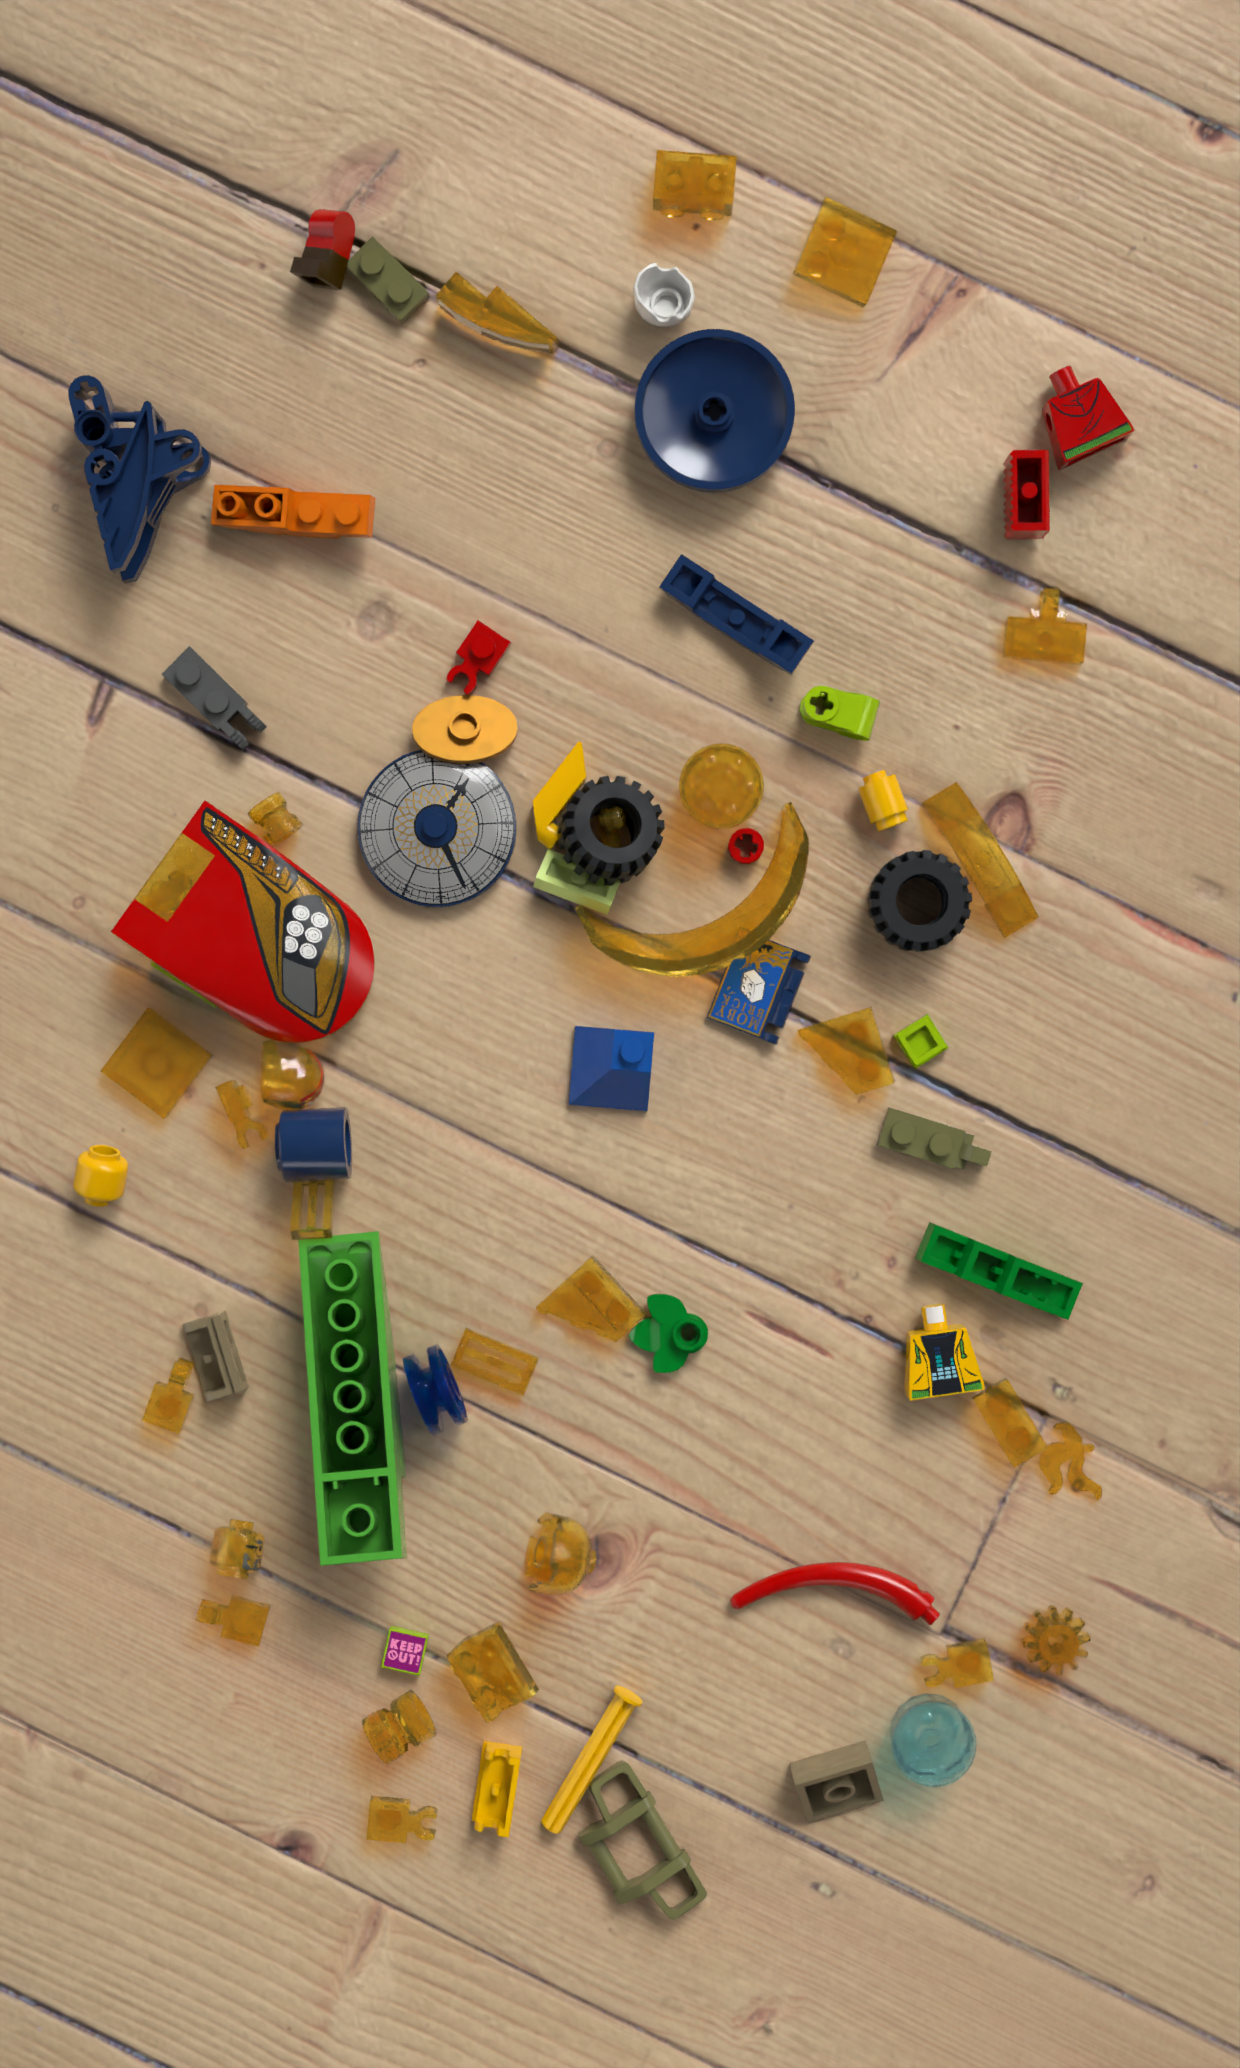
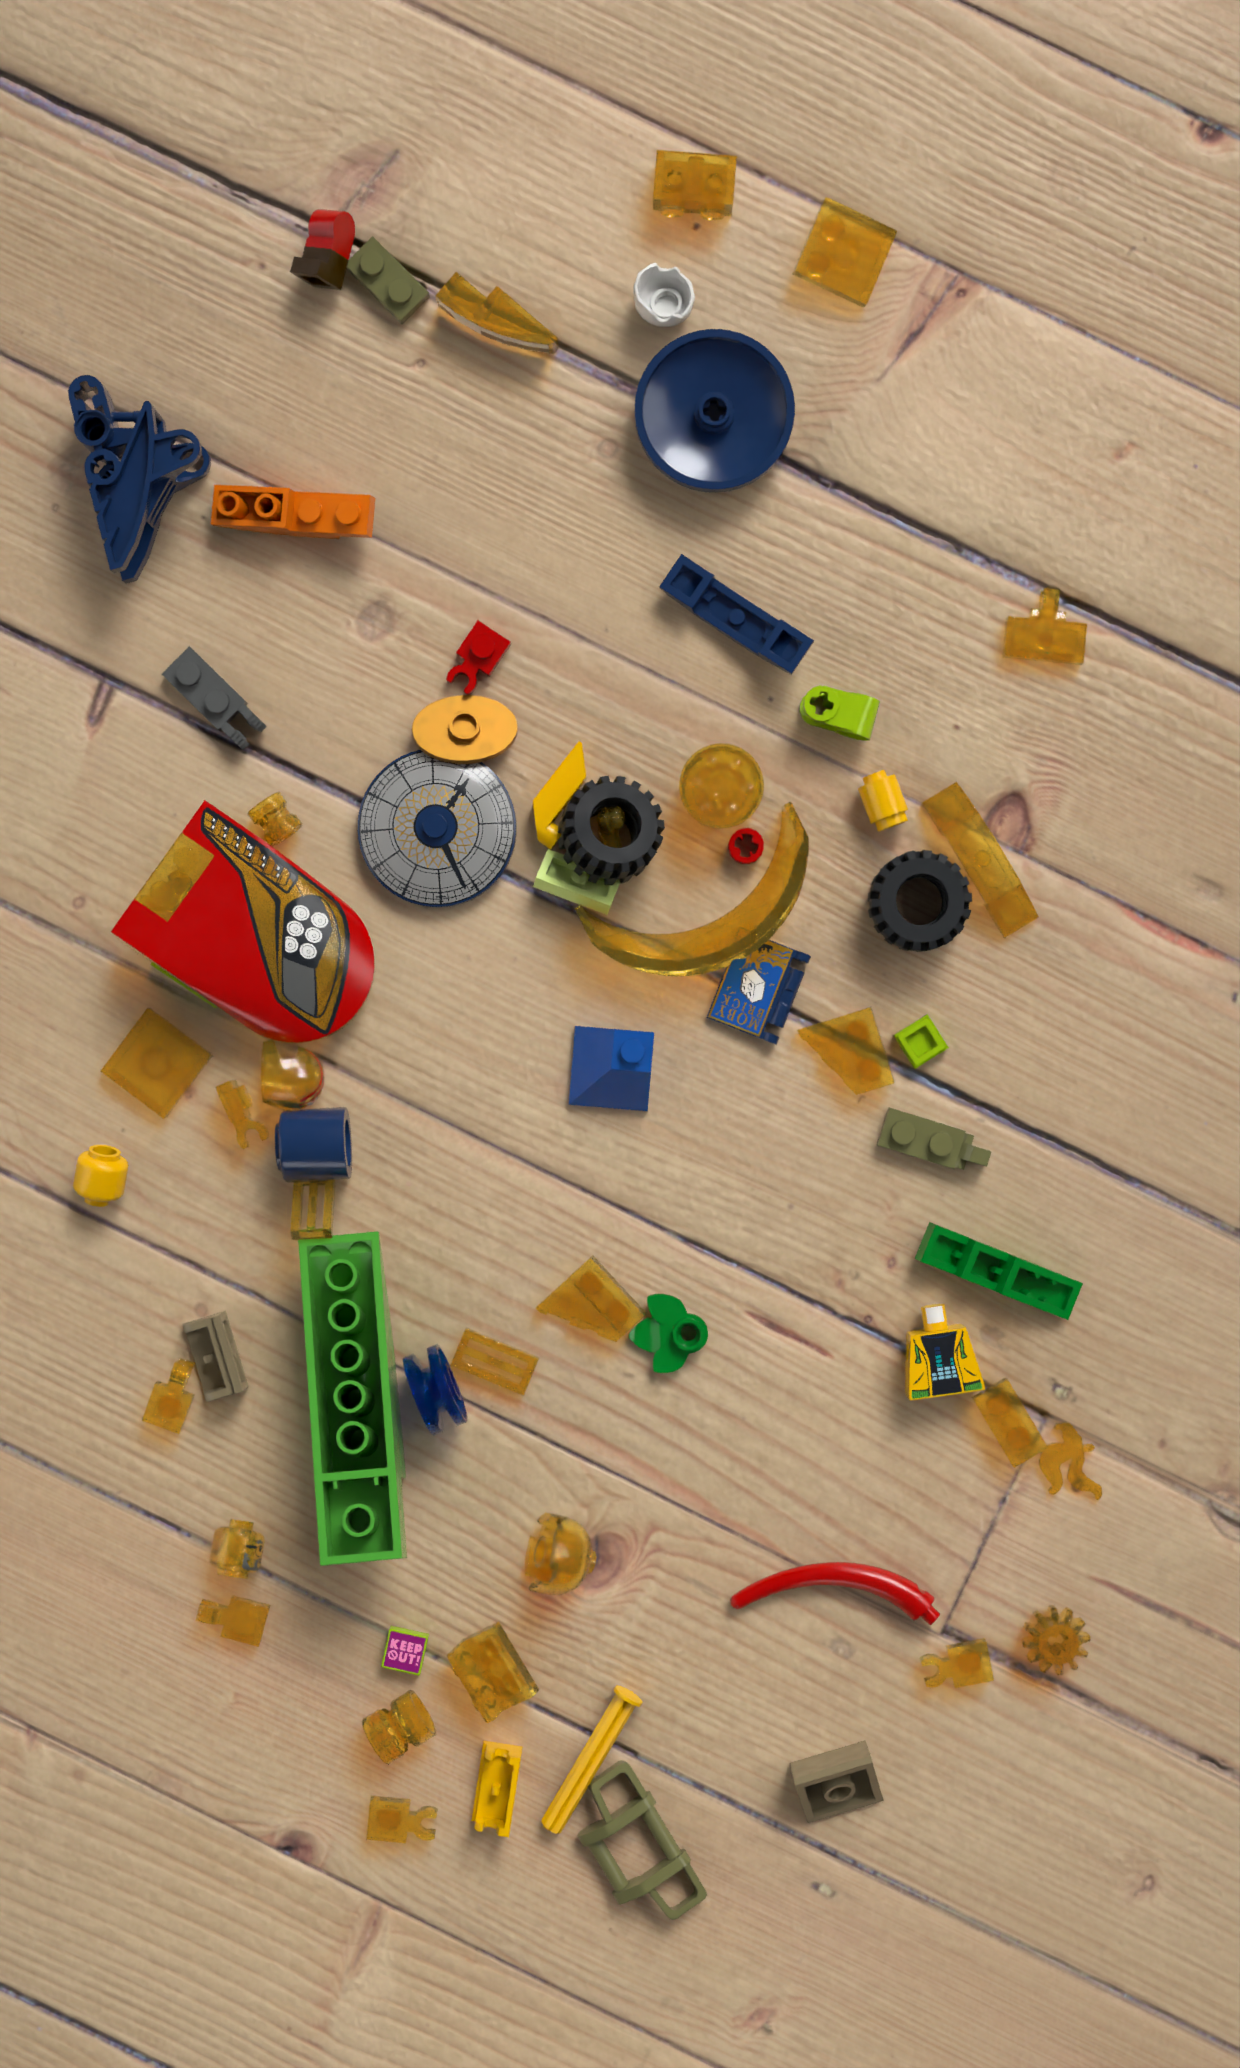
clear light blue wheel [890,1693,976,1787] -> none
red brick [1003,450,1050,540] -> none
red torso [1042,365,1135,471] -> none

